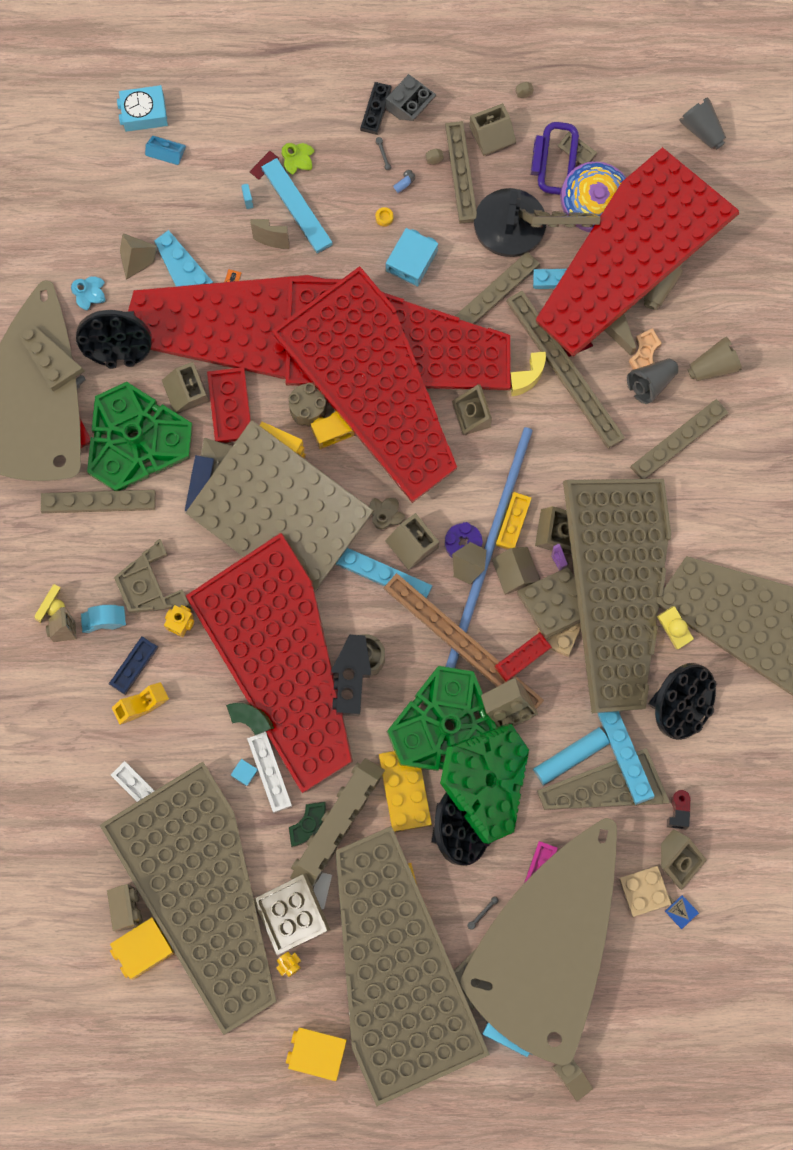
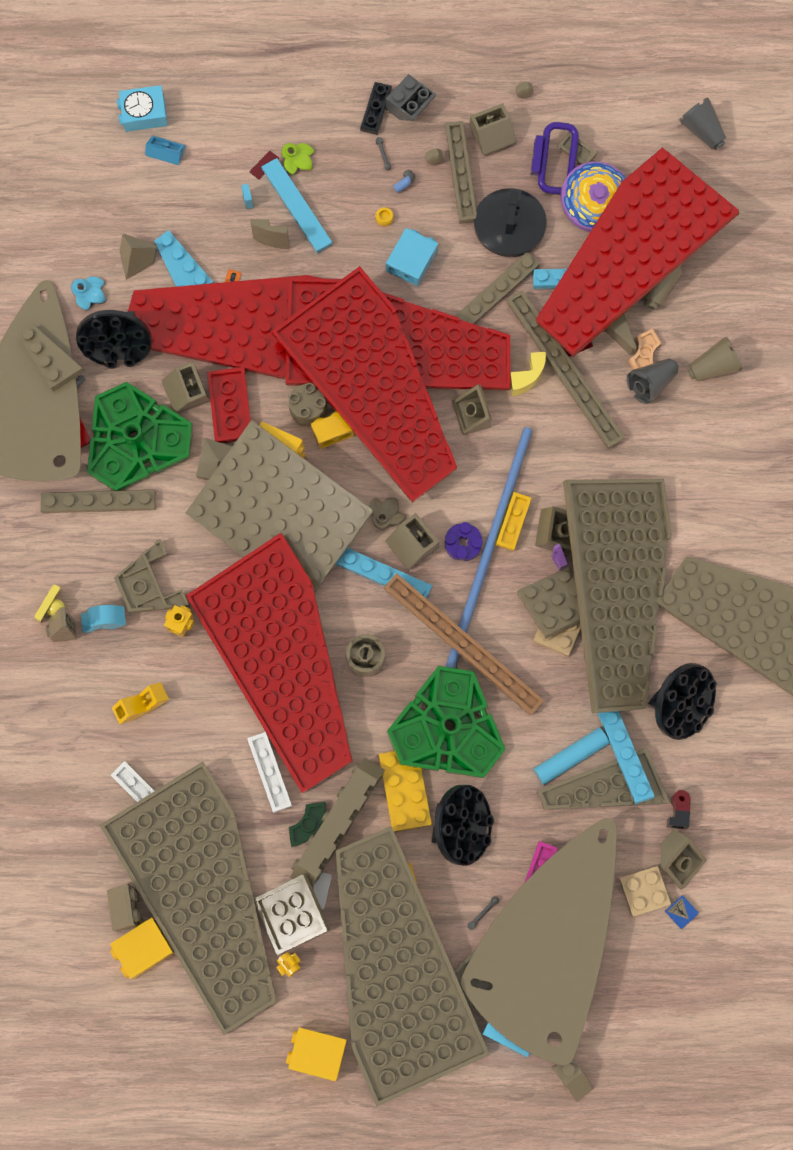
dark blue tile [109,636,159,695] -> none
dark blue tile [185,455,215,511] -> none
dark green tile [226,702,274,735] -> none
medium azure tile [231,759,258,786] -> none
black brick [330,634,371,717] -> none
green plate [440,724,529,844] -> none
dark tan slope [452,542,487,584] -> none
dark tan slope [481,678,538,727] -> none
dark tan slope [492,547,540,595] -> none
red plate [494,632,552,682] -> none
dark tan wing [518,209,600,227] -> none
dark tan plate [630,399,729,479] -> none
light yellow tile [657,606,694,649] -> none

